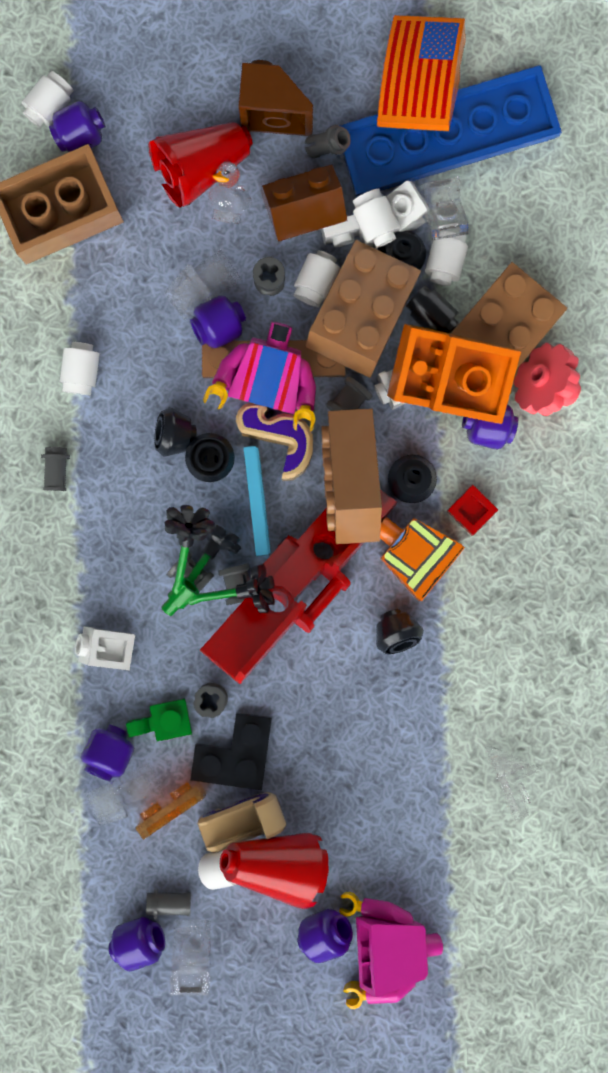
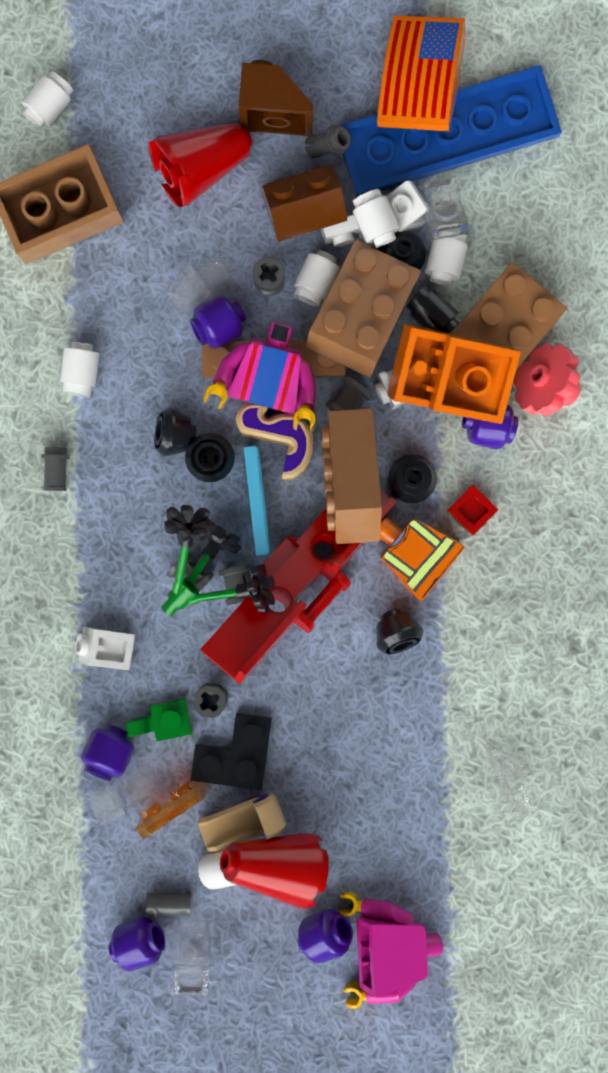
dark purple head [49,101,106,152] -> none
clear animal [208,162,252,224] -> none

